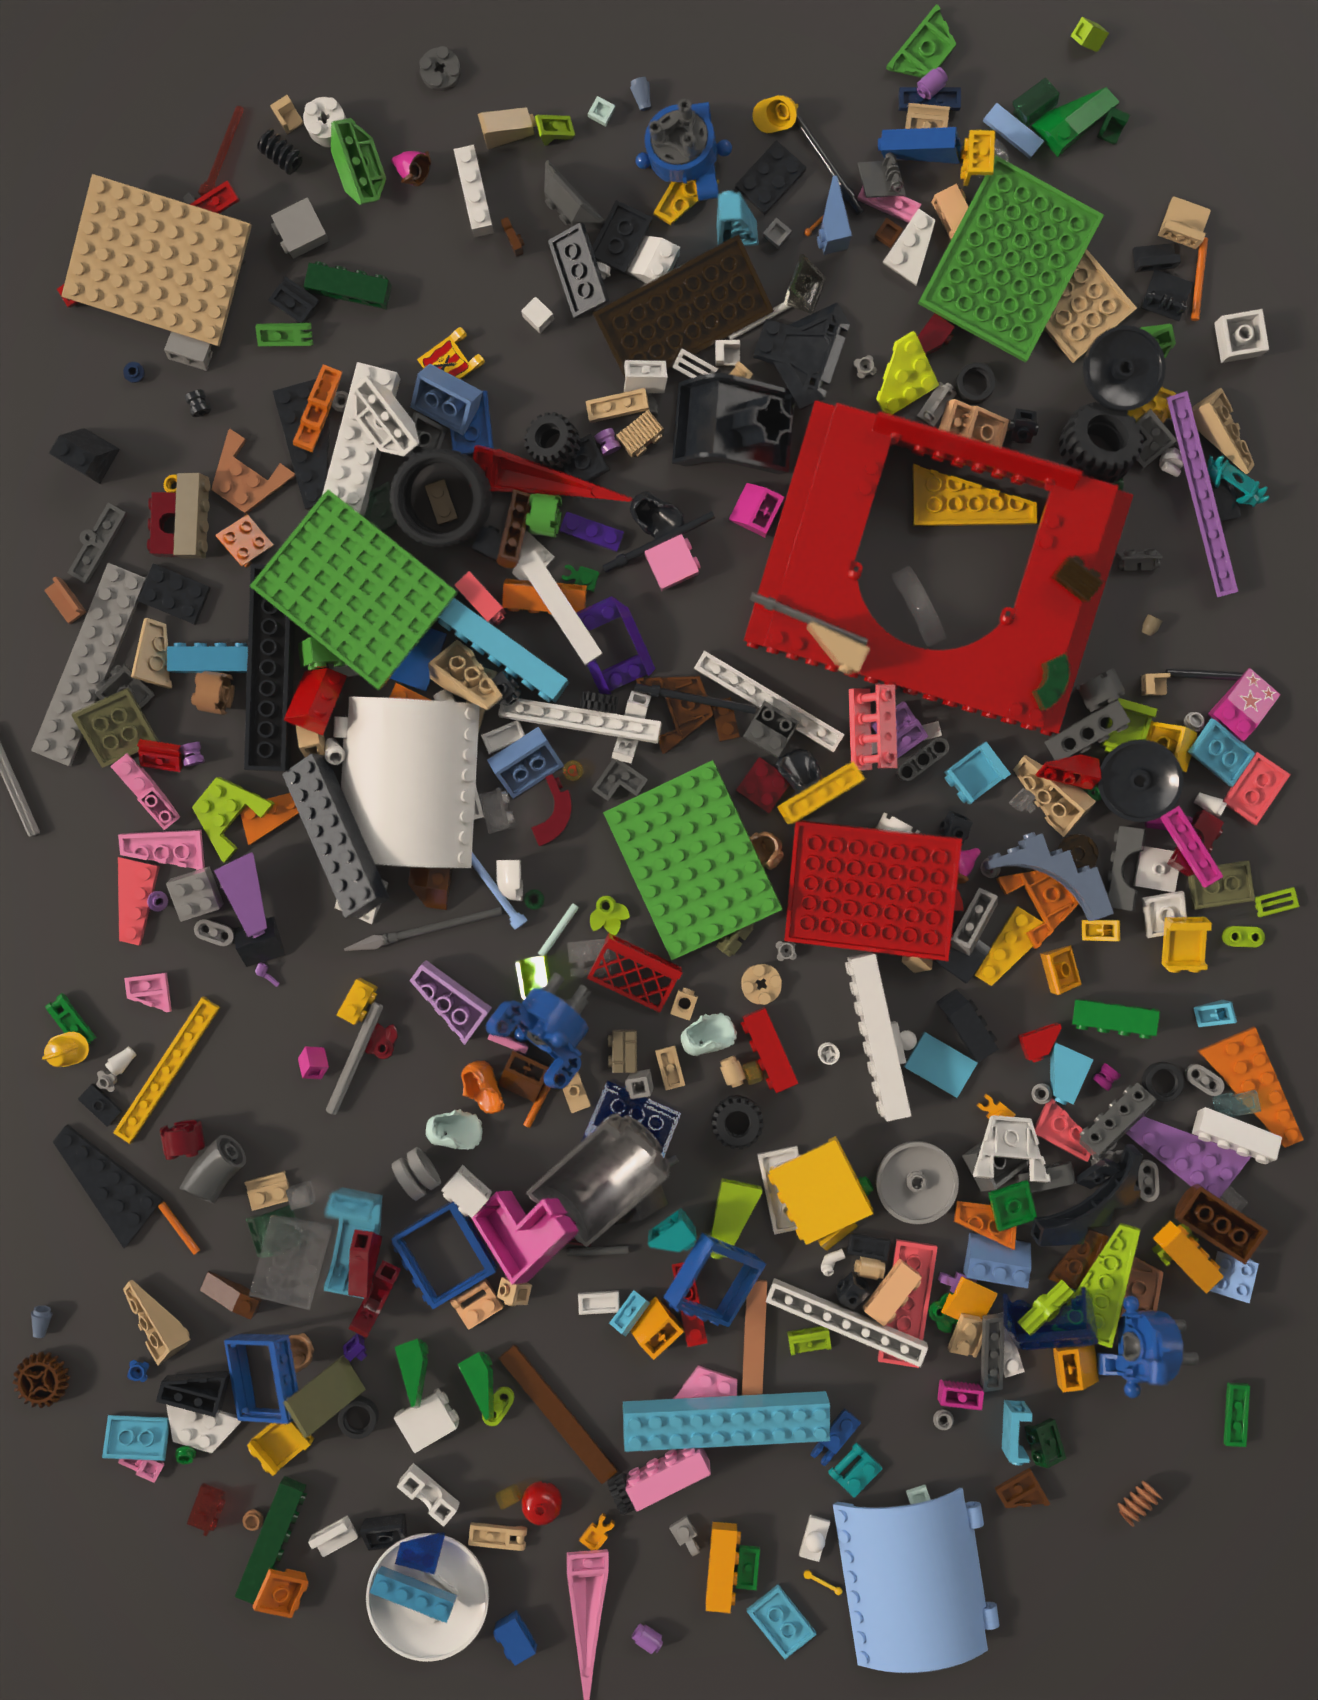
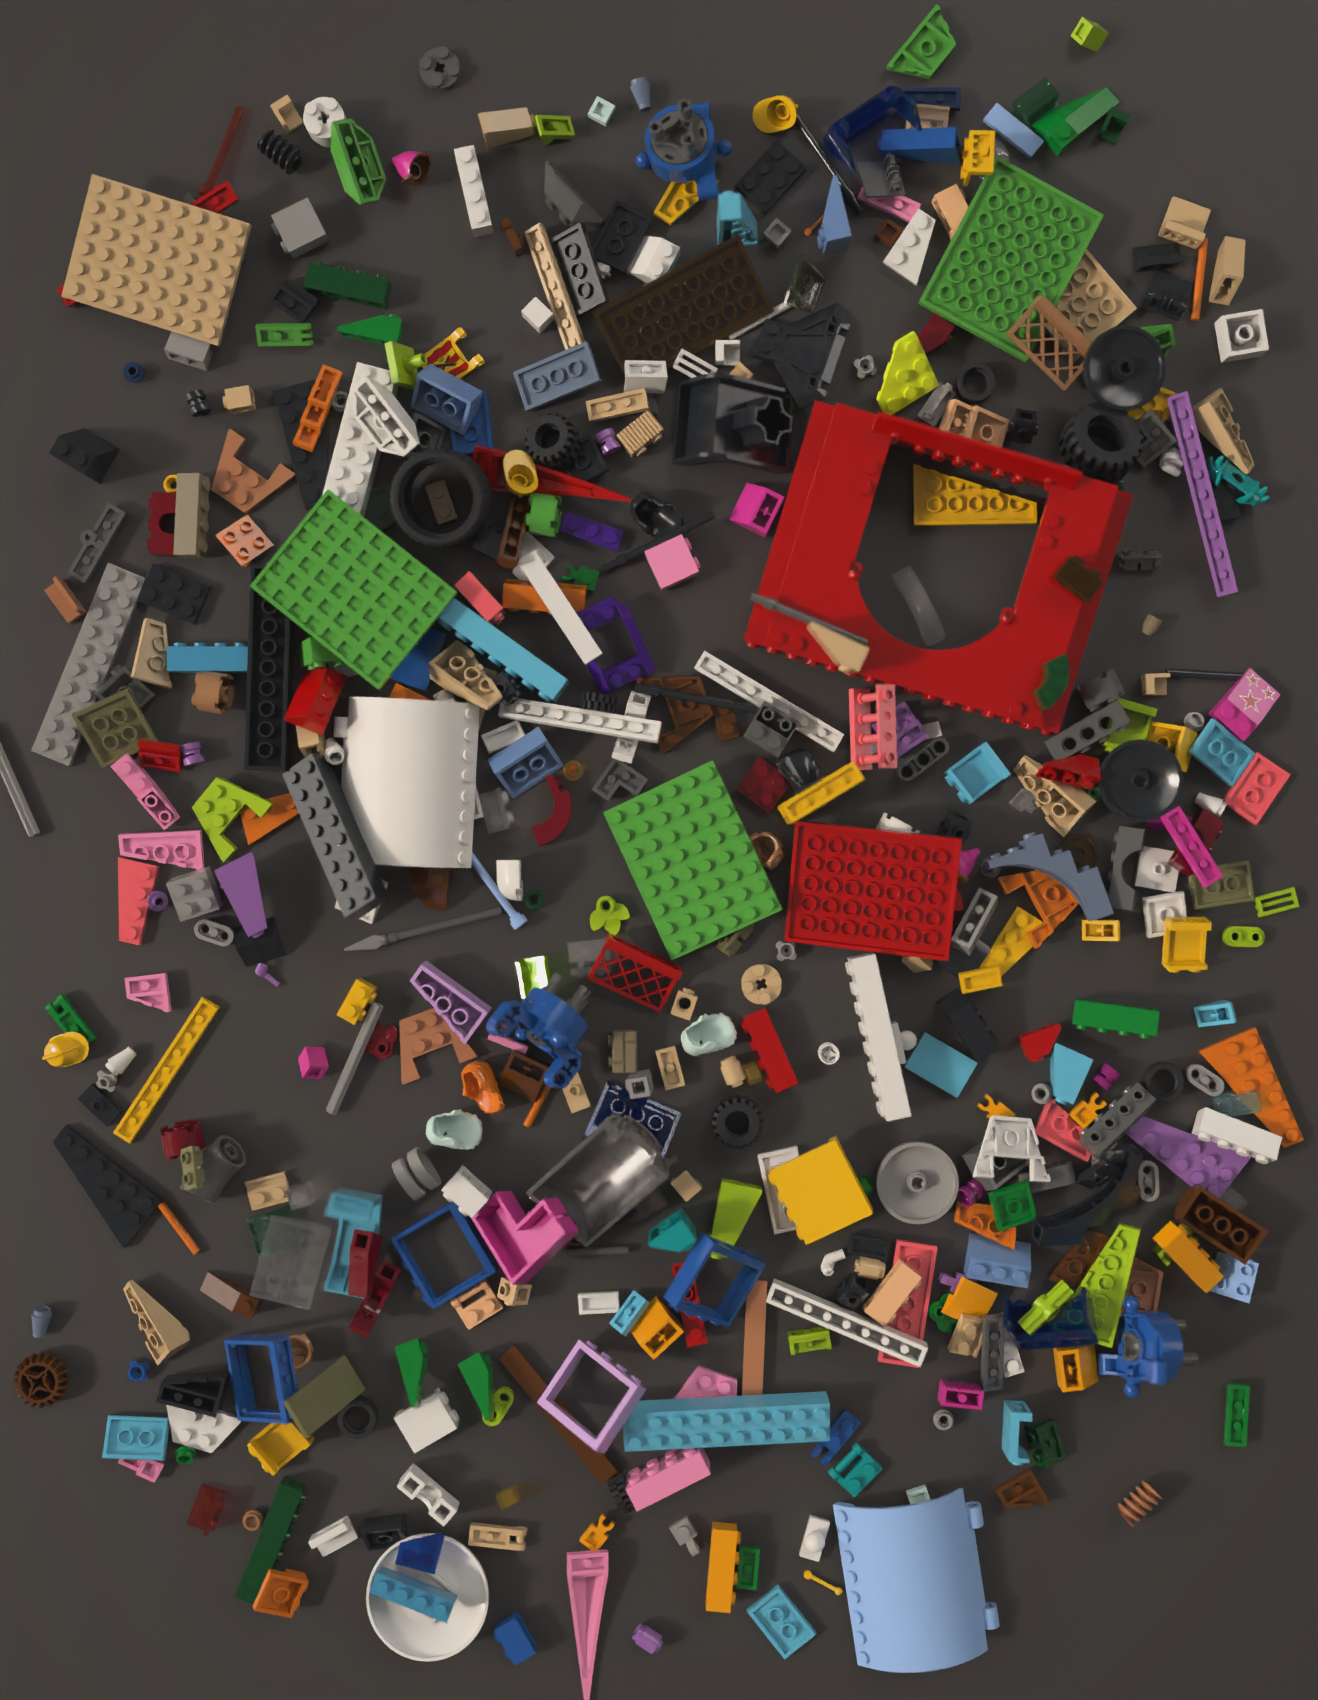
dark purple tile [343,1333,367,1361] -> none
red cylinder [522,1481,562,1525] -> none
light aqua bar [538,903,579,958] -> none
yellow slope [818,1222,858,1251] -> none
medium lavender brick [917,67,948,99] -> none
light orange slope [1040,945,1082,995] -> none
none -> olive hinge [180,1146,205,1191]
none -> tan brick [223,385,256,414]
none -> green slope [337,314,405,346]
none -> lime tile [385,341,427,390]
none -> nougat wing [399,1008,478,1084]
none -> yellow piece [503,450,538,498]
none -> sand blue plate [513,341,602,412]
none -> tan tile [524,223,585,350]
none -> lavender window [537,1340,646,1454]
none -> tan panel [670,1170,702,1202]
none -> clear blue windscreen [823,86,922,175]
none -> magenta wheel [957,1179,985,1207]
none -> yellow tile [958,965,1003,994]
none -> medium nougat fence [1006,295,1091,391]
none -> light orange plate [1068,1092,1107,1130]
none -> tan slope [1209,236,1245,306]

